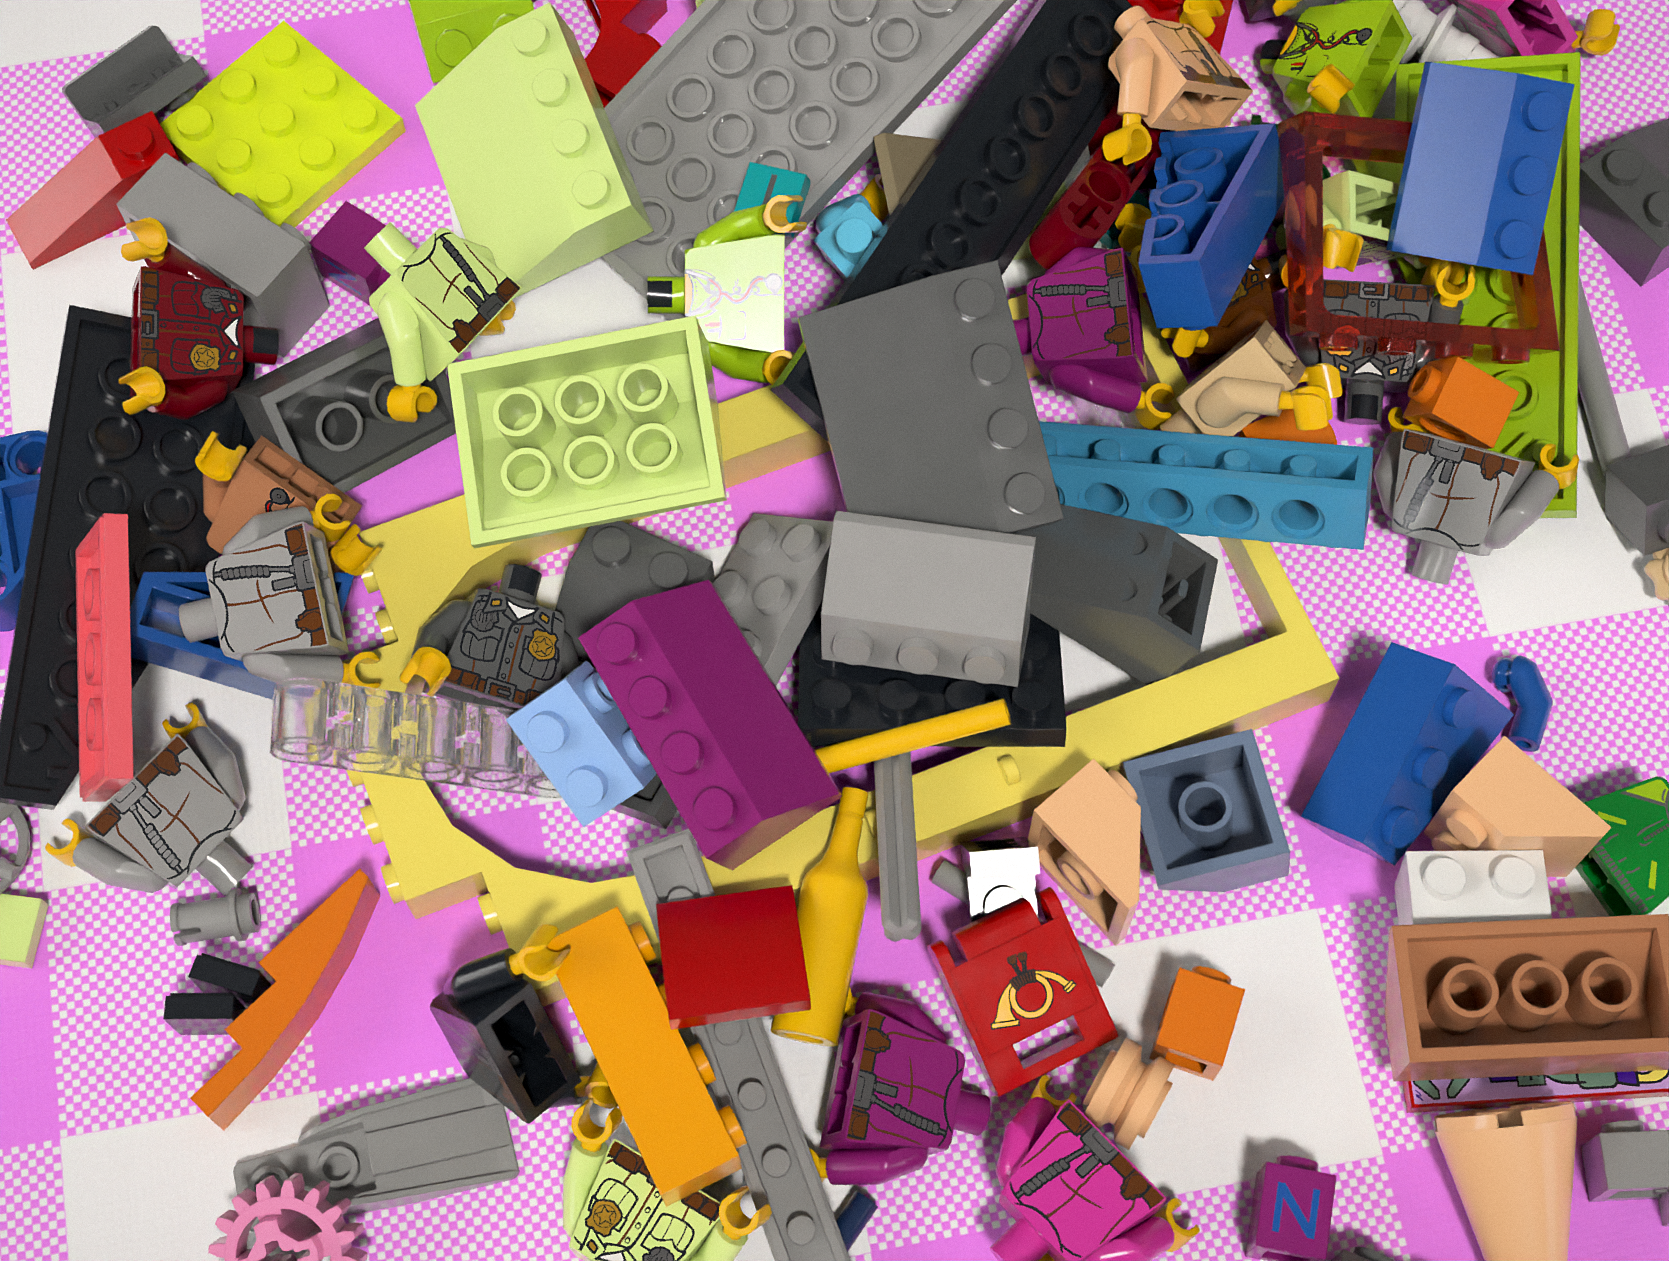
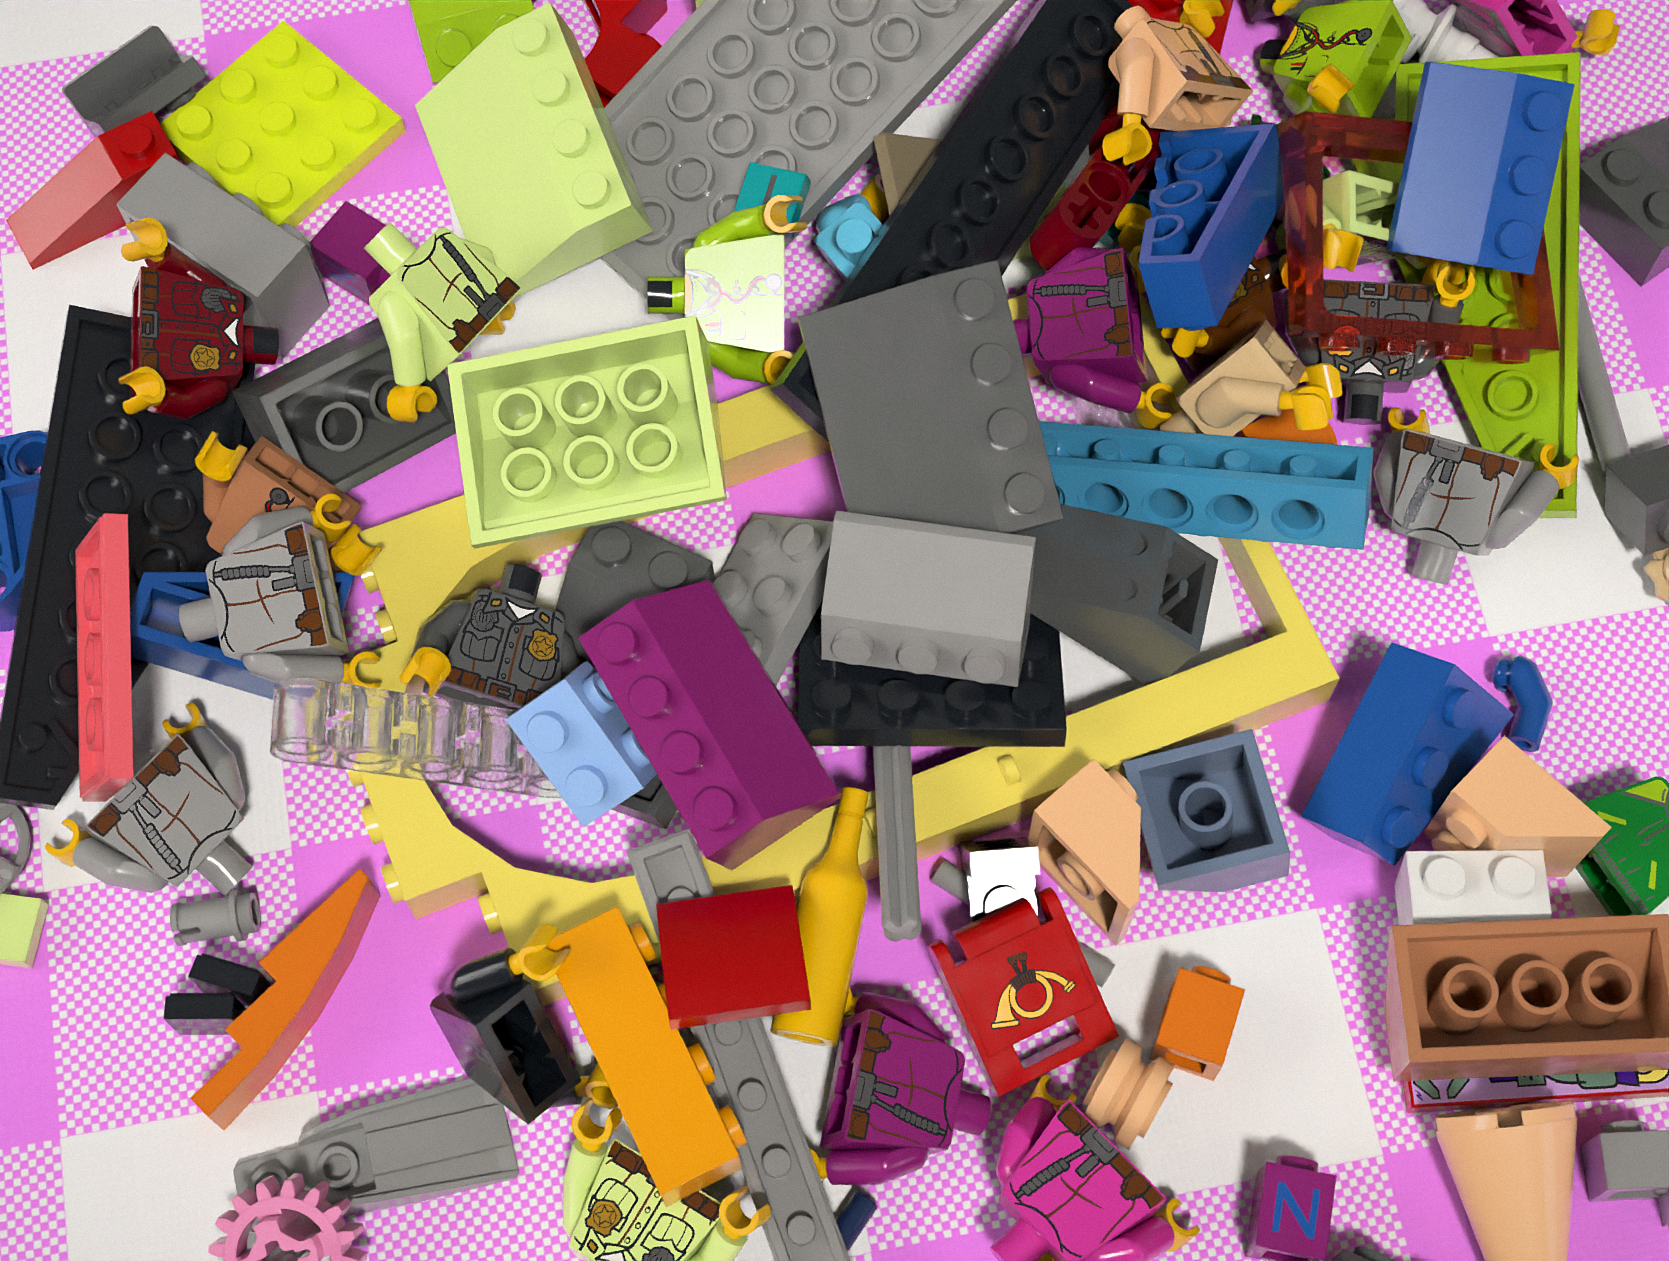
yellow piece [815,699,1011,773] -> none
orange brick [1402,357,1519,449] -> none

